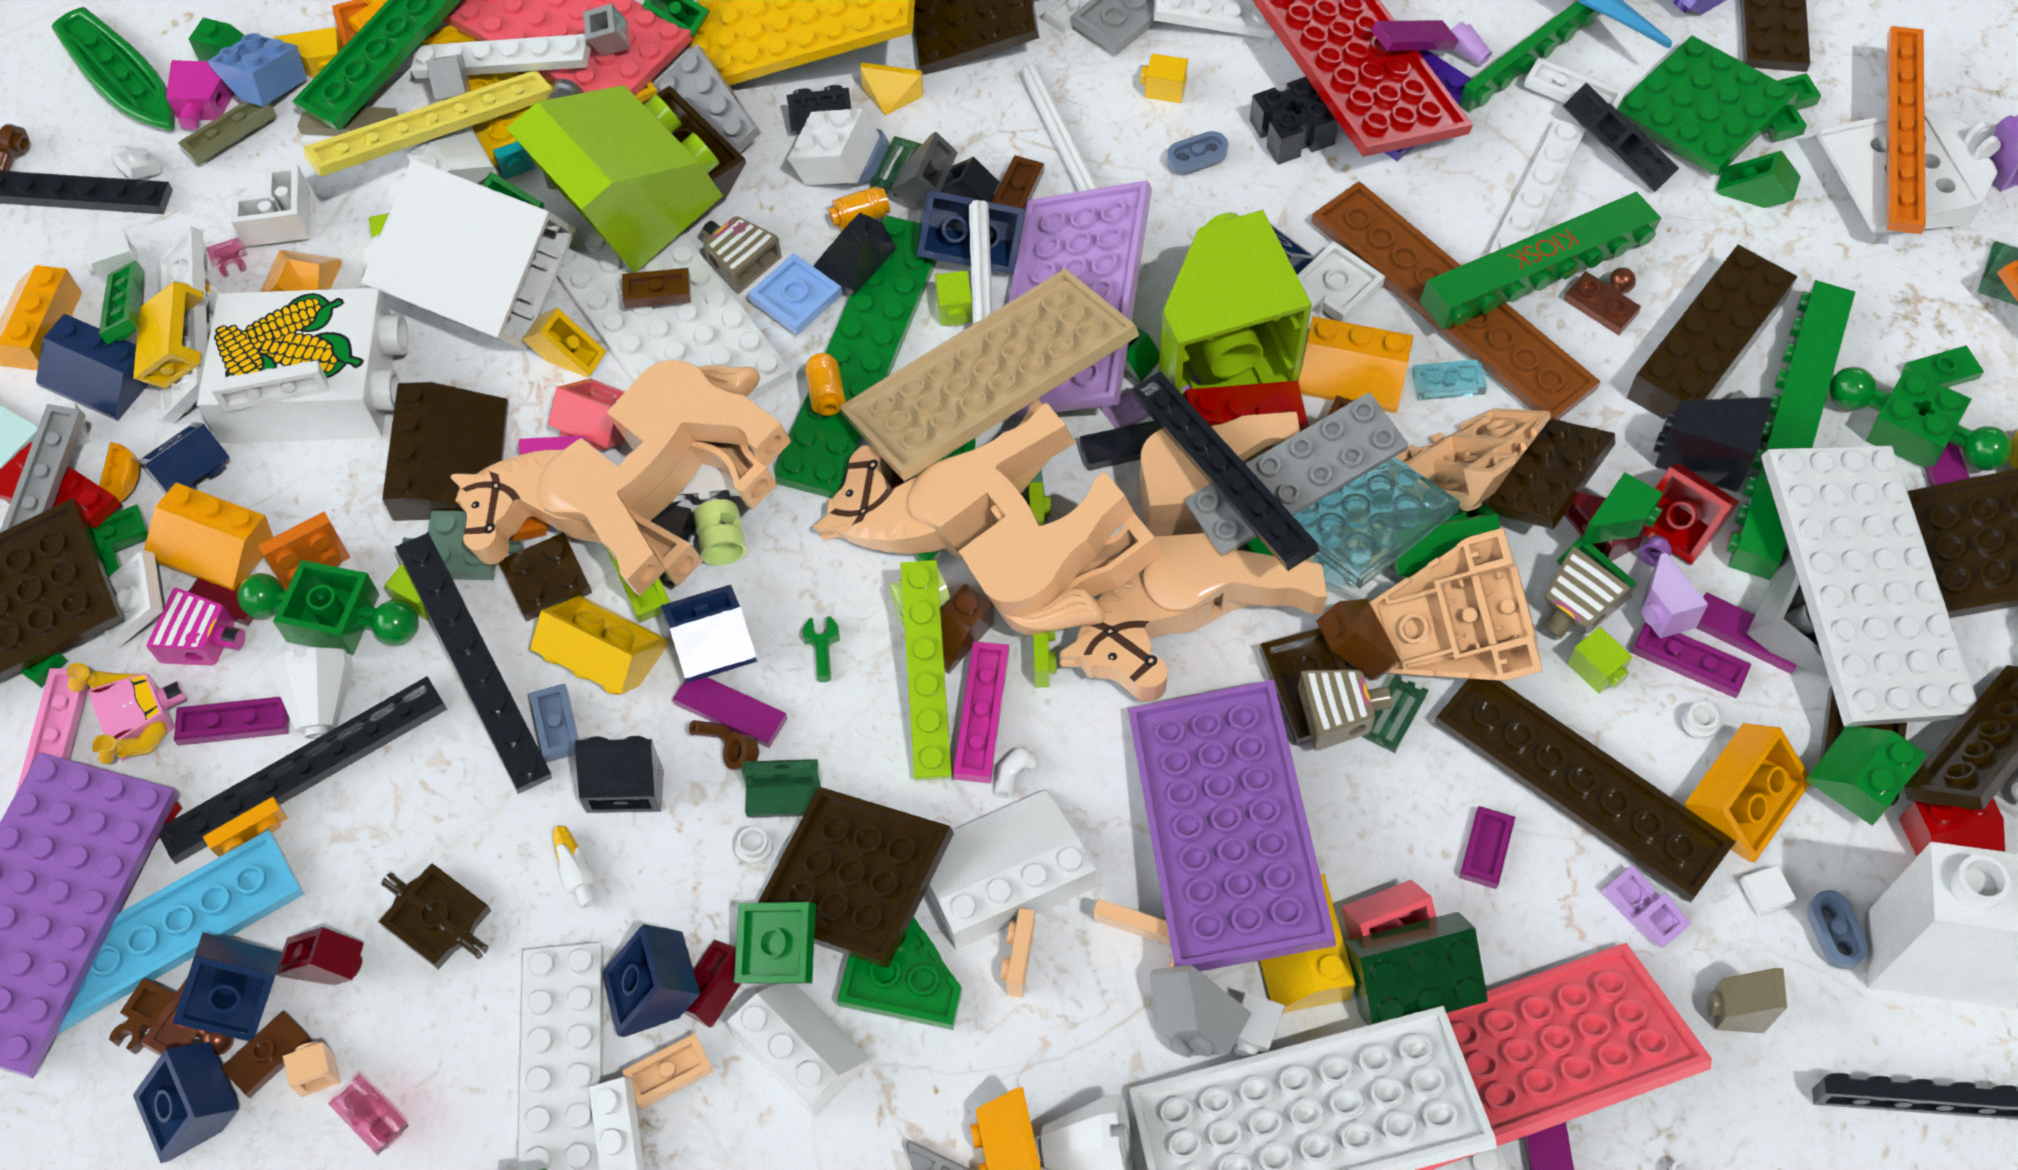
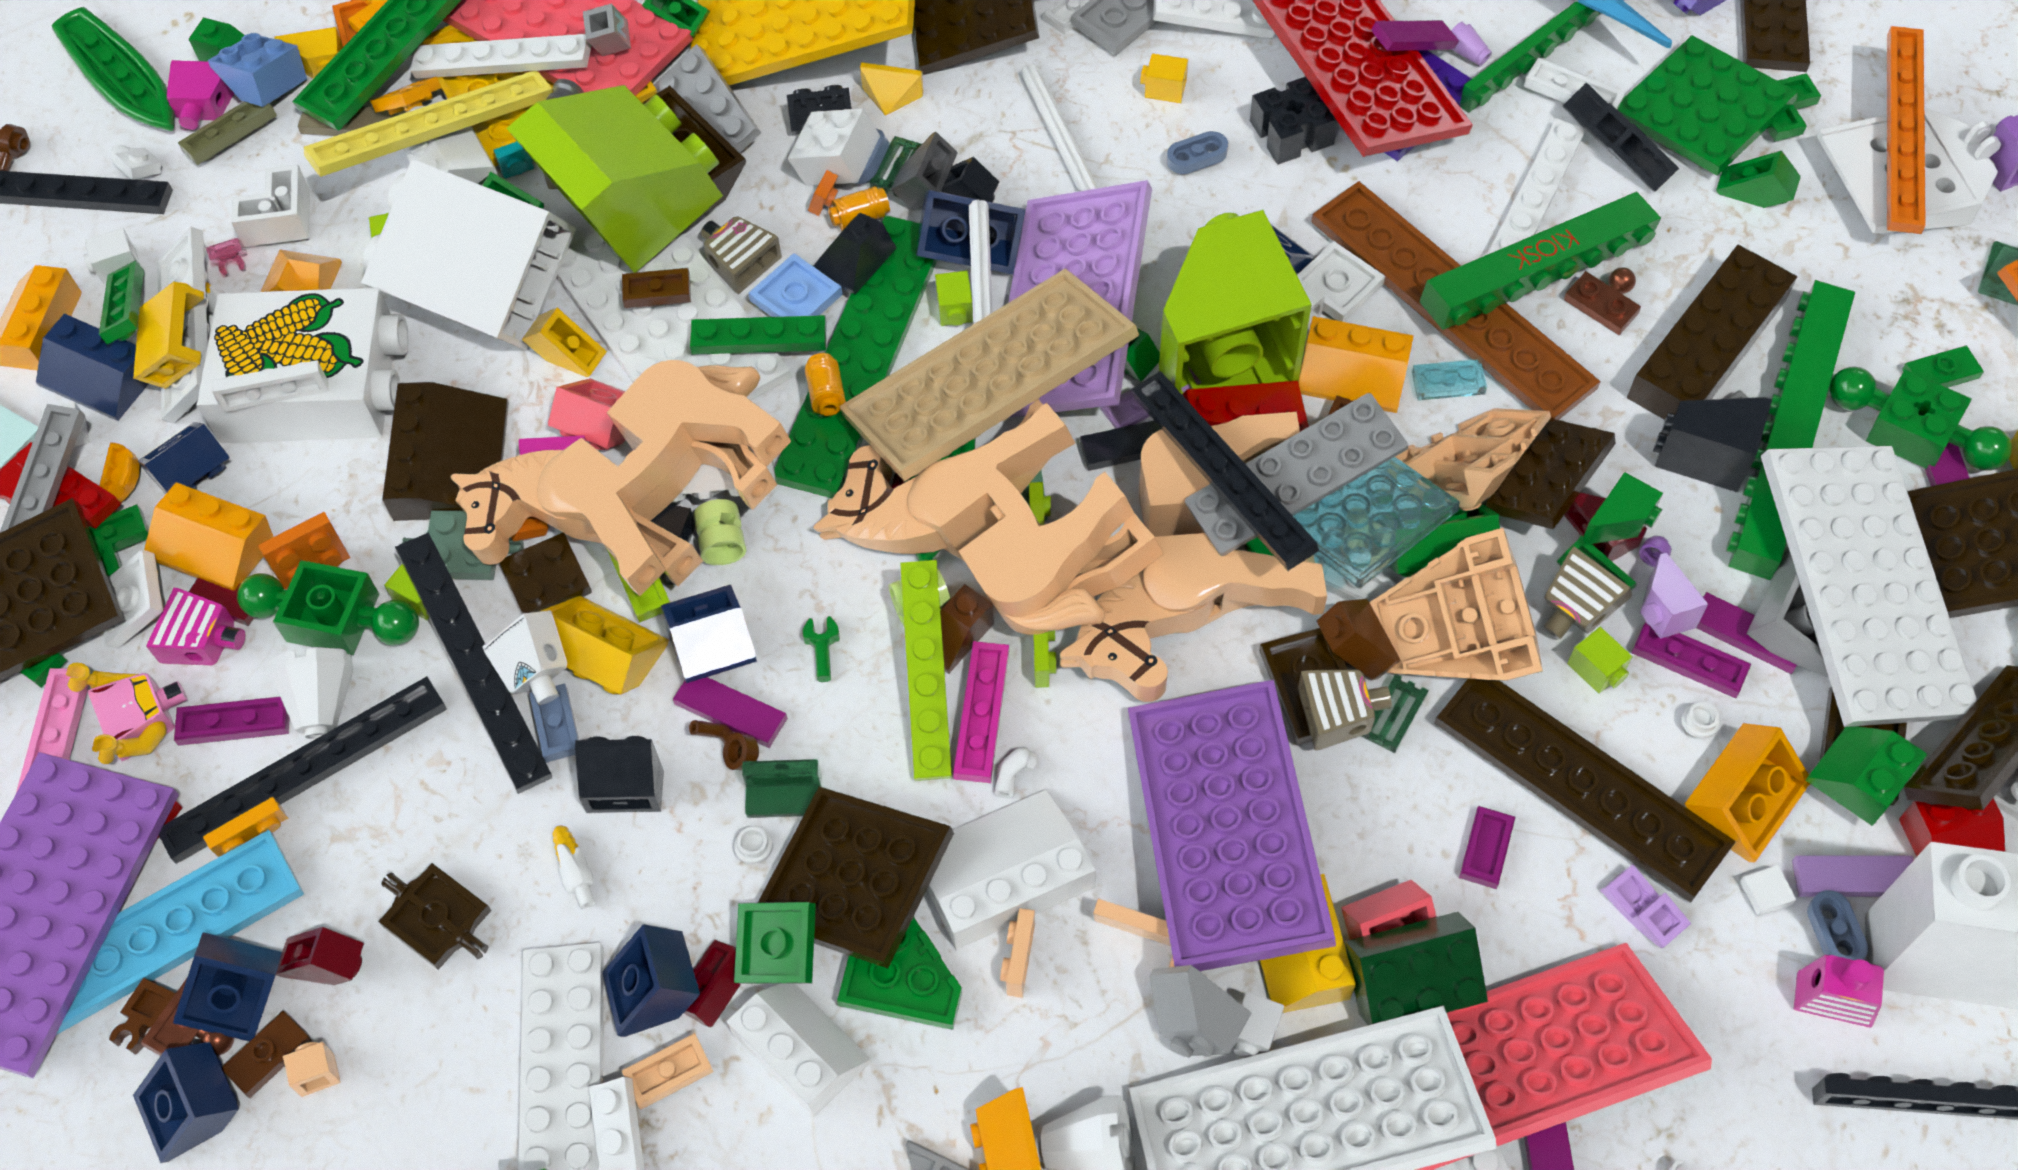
clear pink hips [328,1074,409,1156] -> none
light grey brick [426,54,471,100] -> none
reddish brown plate [992,155,1044,211] -> none
red slope [1645,463,1740,565] -> none
dark tan slope [1708,968,1787,1033] -> none
none -> light orange plate [371,76,441,115]
none -> white torso [482,610,567,705]
none -> green plate [690,315,827,355]
none -> orange plate [808,170,839,216]
none -> lavender tile [1792,856,1914,897]
none -> dark pink torso [1794,955,1884,1028]

